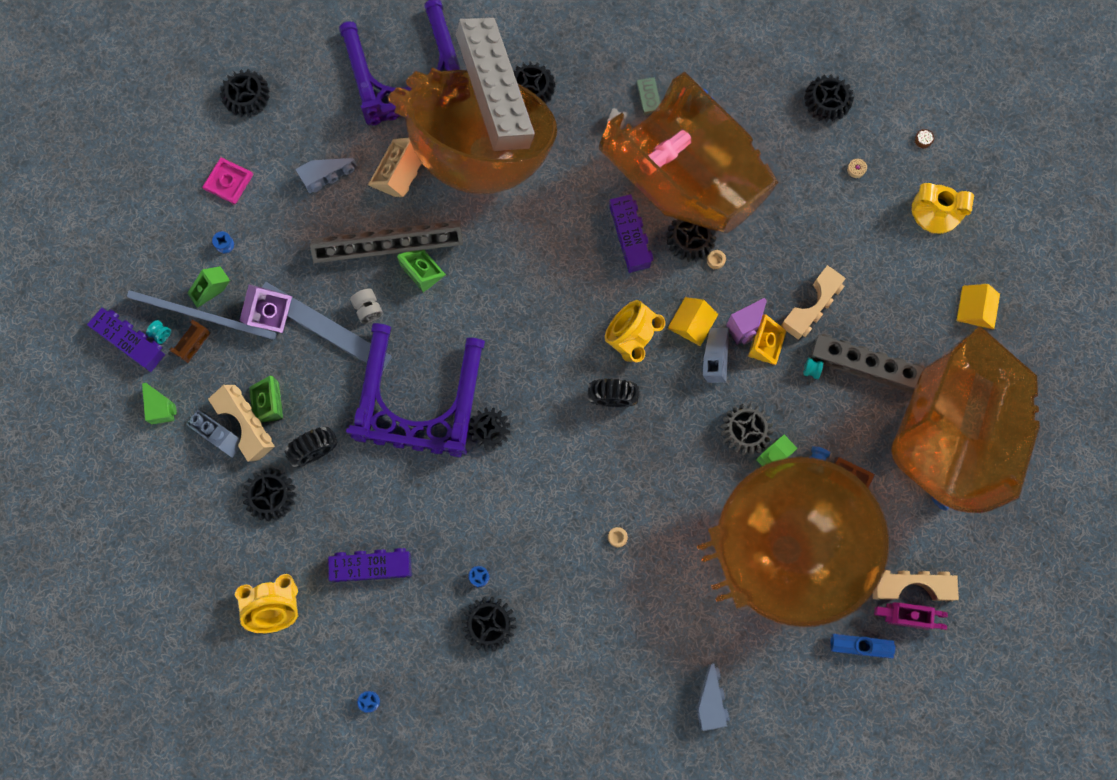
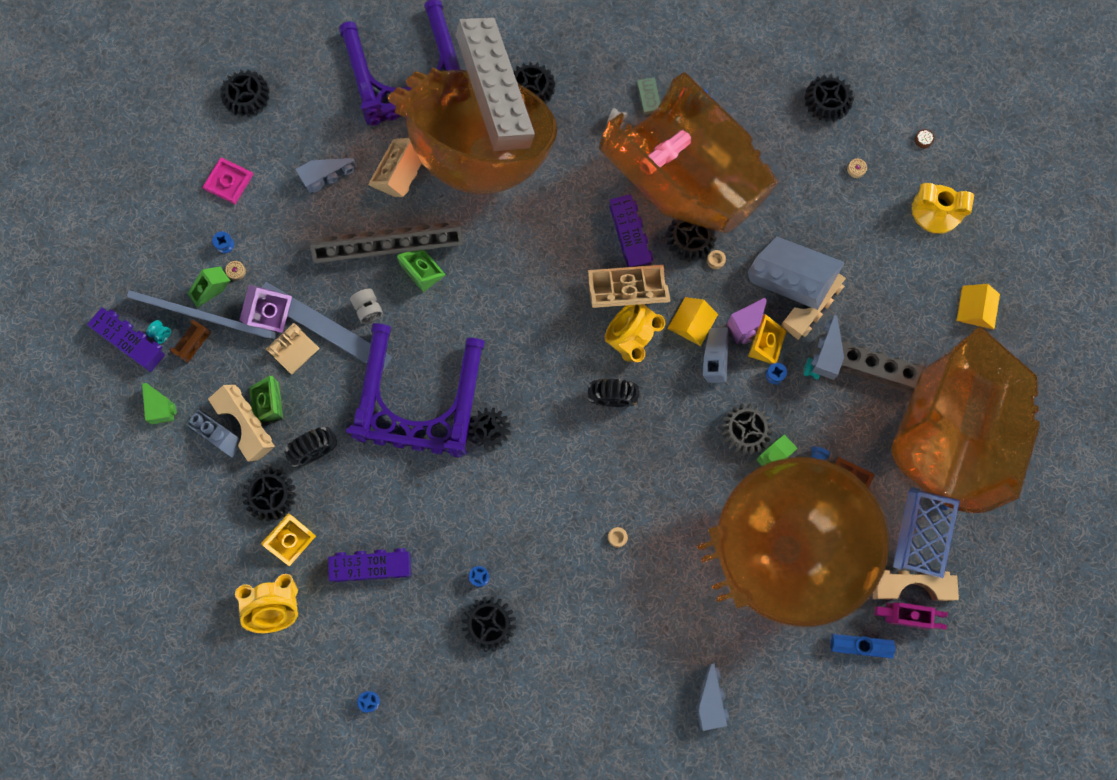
none -> tan tile [225,261,246,281]
none -> yellow slope [261,513,316,566]
none -> tan hinge [266,323,320,375]
none -> tan piece [588,265,670,308]
none -> sand blue slope [748,236,844,310]
none -> blue wheel [766,363,787,384]
none -> sand blue slope [811,315,844,380]
none -> blue fence [893,487,960,578]

